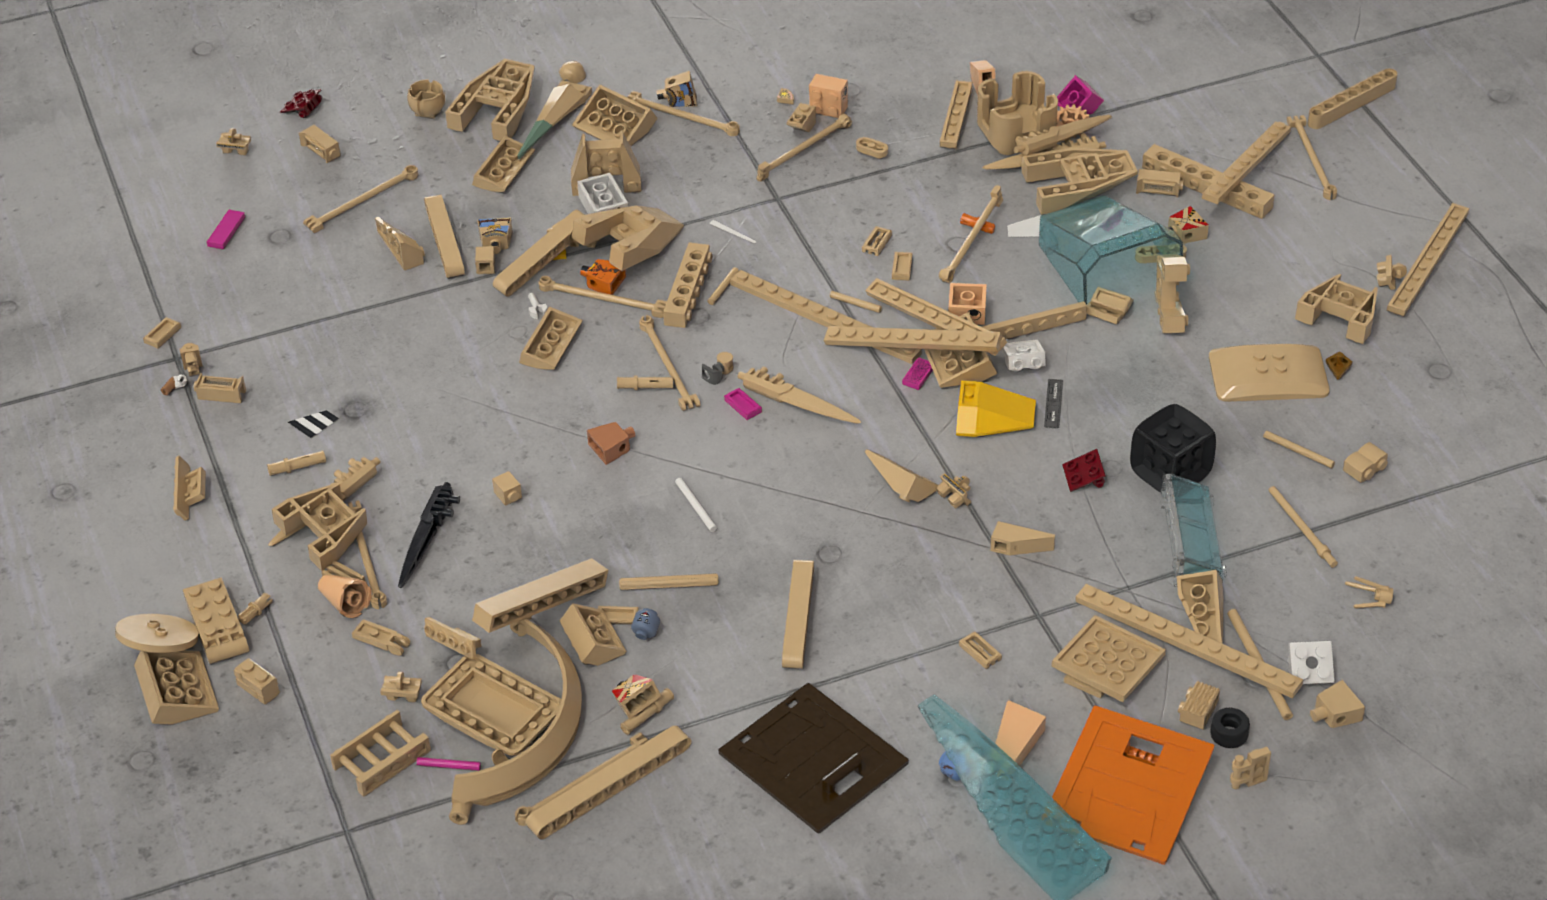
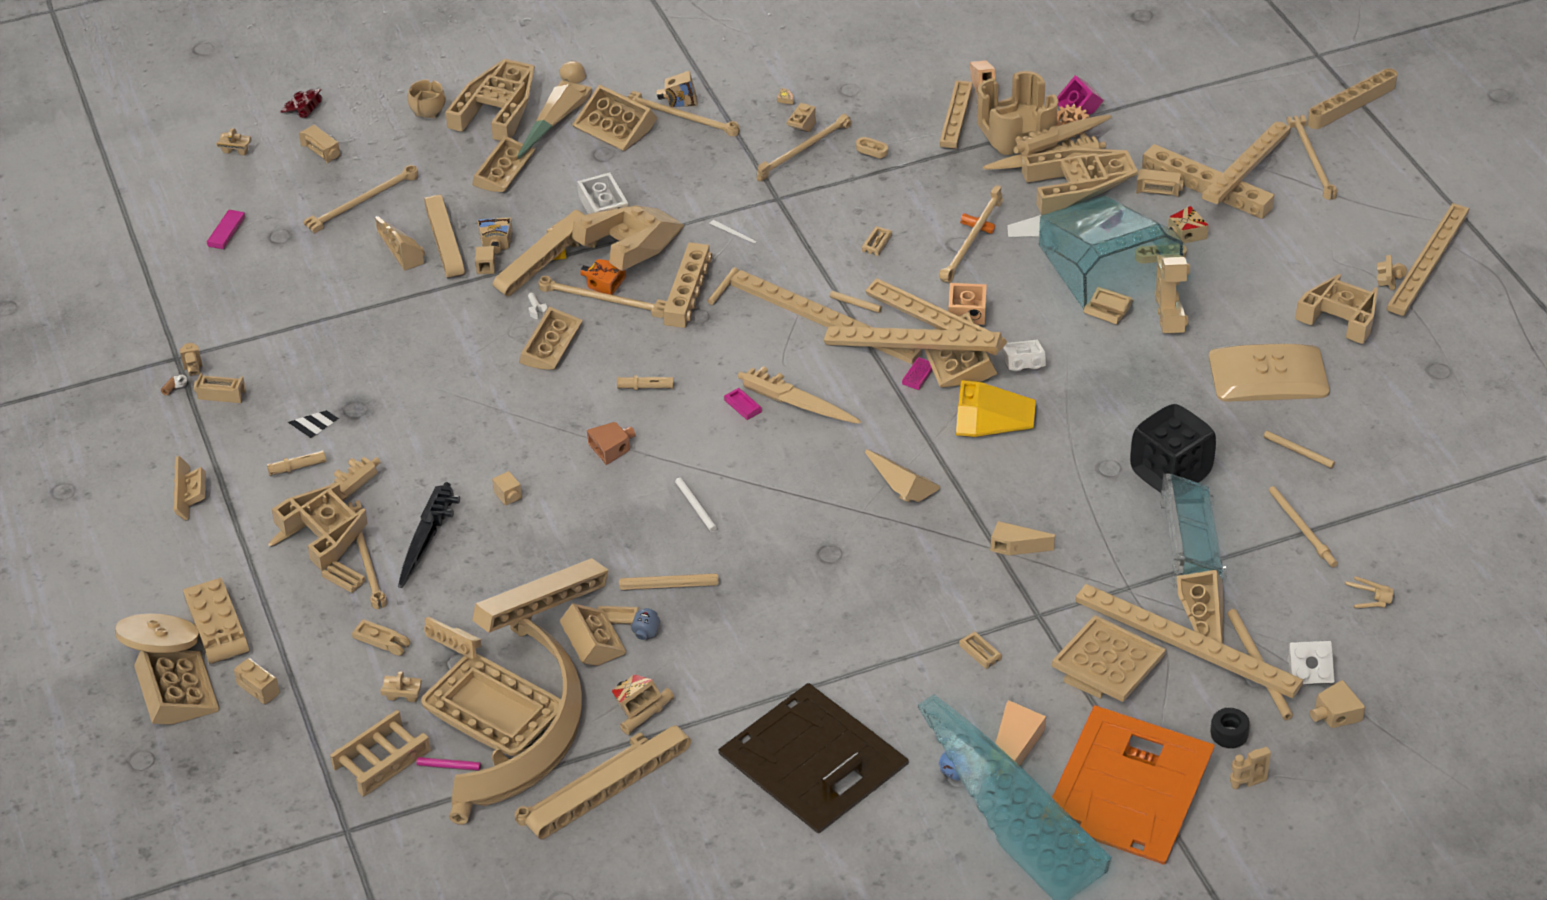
tan tile [143,317,181,349] -> none
tan axle [238,593,273,625] -> none
light nougat cone [318,574,371,618] -> none
tan wedge [571,131,641,196] -> none
tan hinge [639,315,700,411] -> none
leg [702,352,733,385] -> none
tan beam [782,560,814,669] -> none
light nougat brick [809,74,848,118] -> none
tan tile [892,252,913,281] -> none
tan hips [936,473,971,509] -> none
tan plate [982,301,1087,339] -> none
flat silver sticker [1044,379,1063,429] -> none
dark red hinge [1062,449,1106,492] -> none
tan brick [1178,681,1220,730] -> none
pearl gold piece [1325,351,1352,380] -> none
tan brick [1343,442,1388,483] -> none

